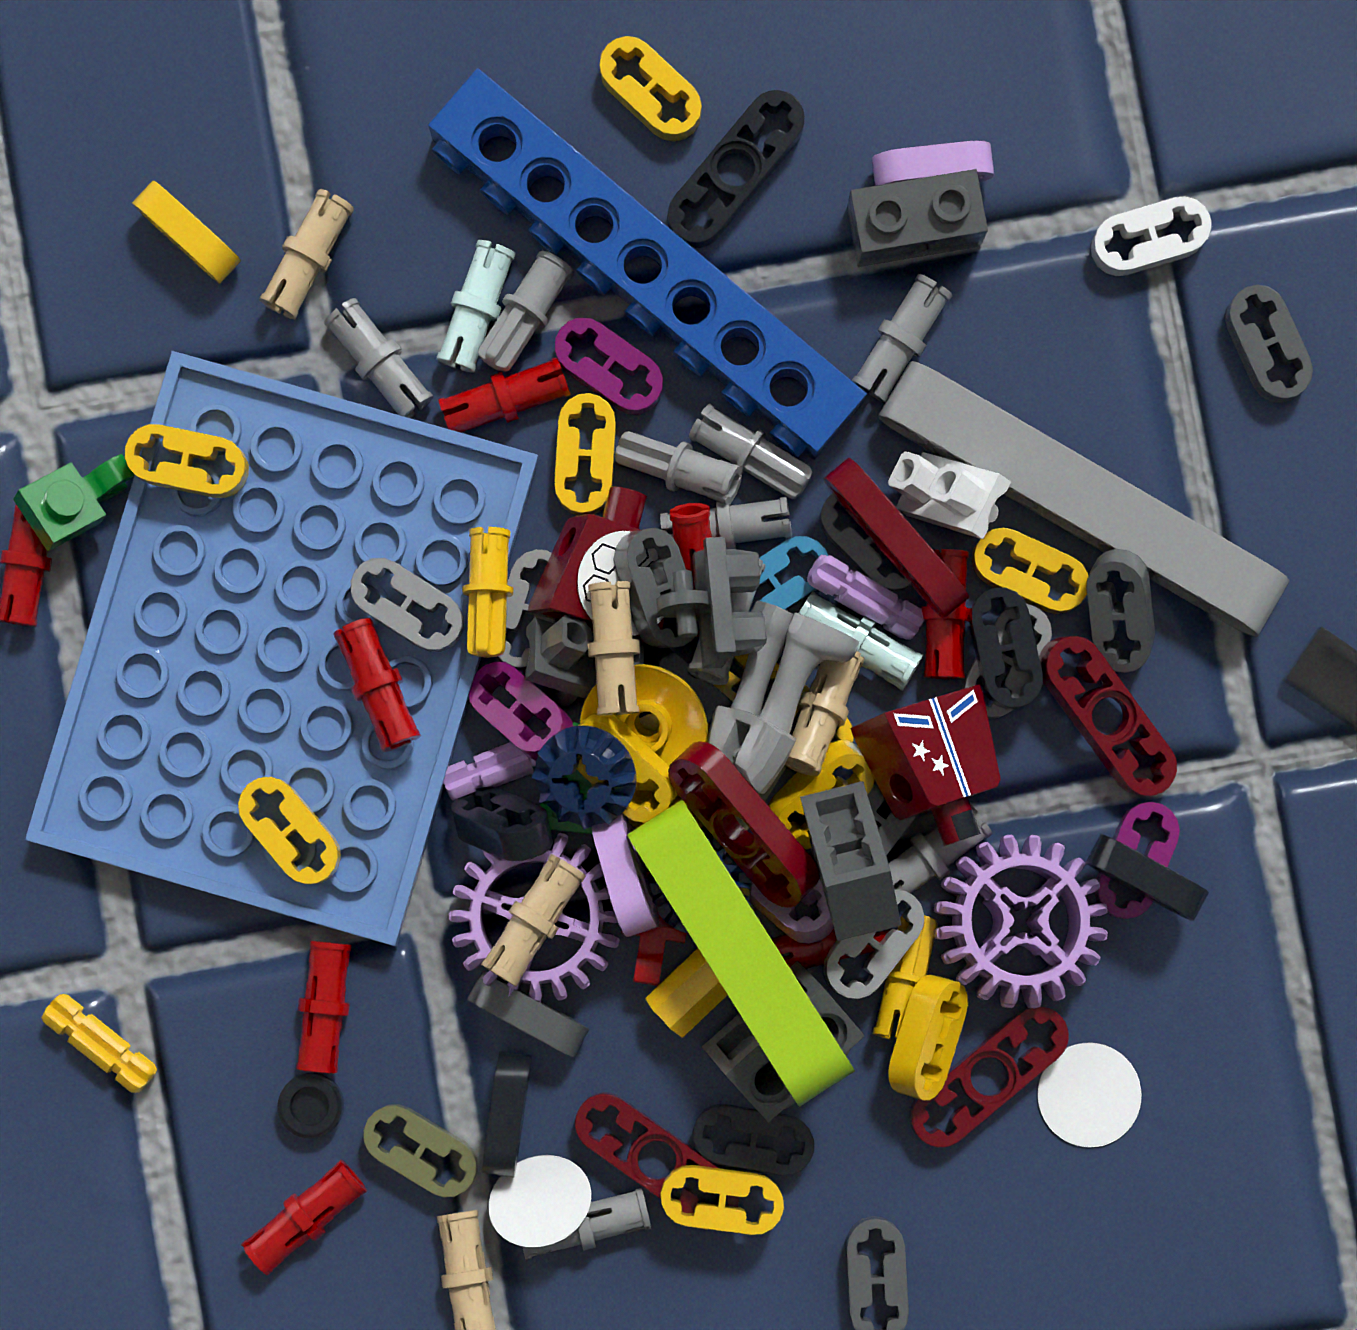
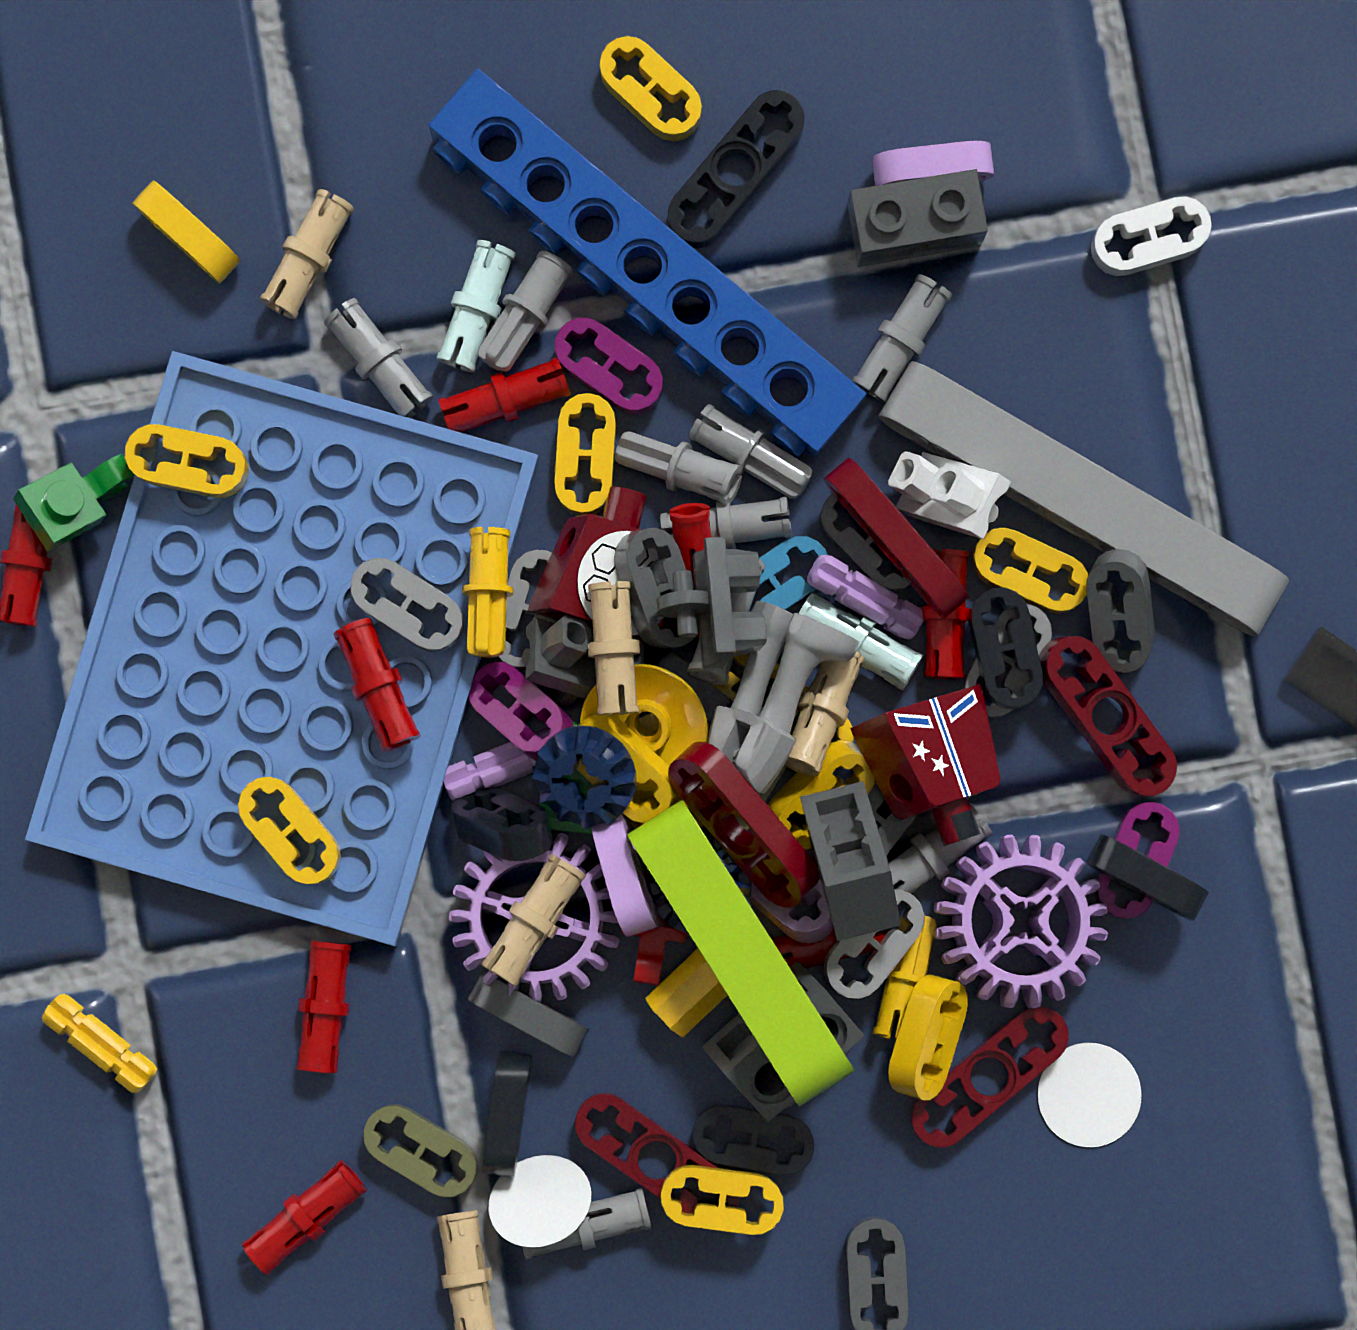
black tile [278,1073,344,1139] -> none
dark grey beam [1225,284,1313,403] -> none

